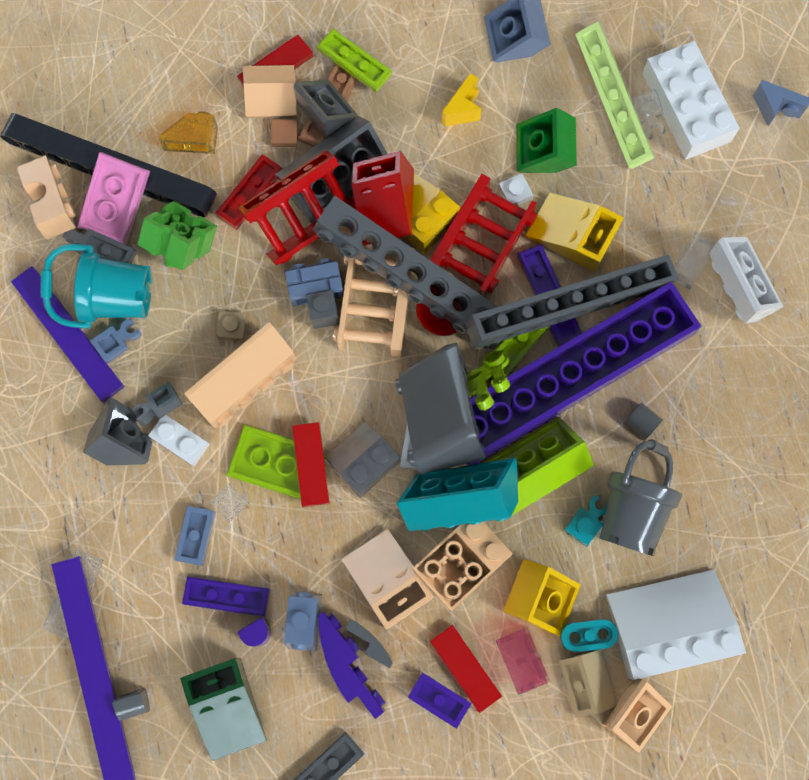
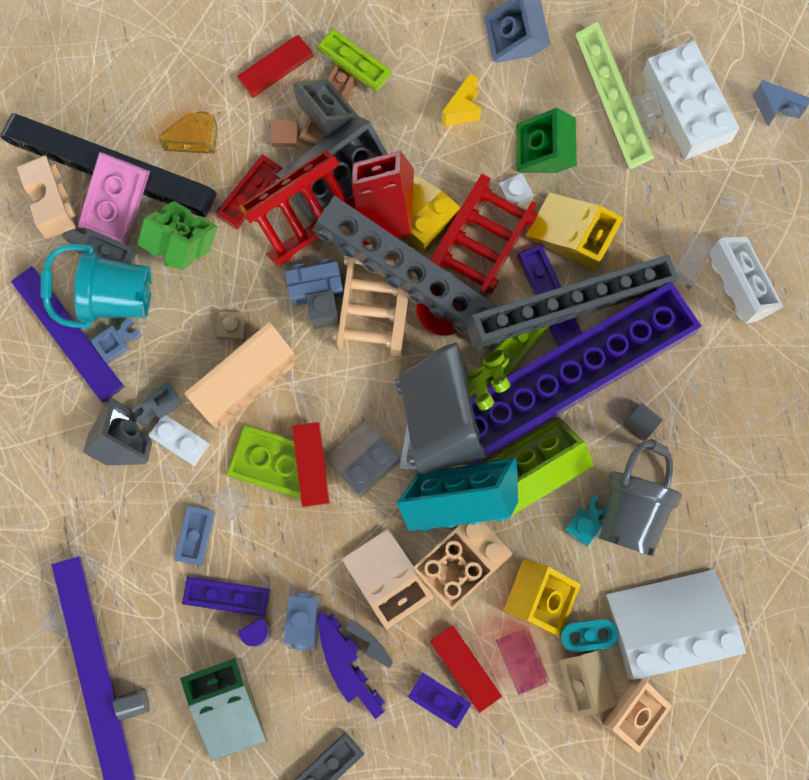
light nougat slope [243,65,297,118] -> none

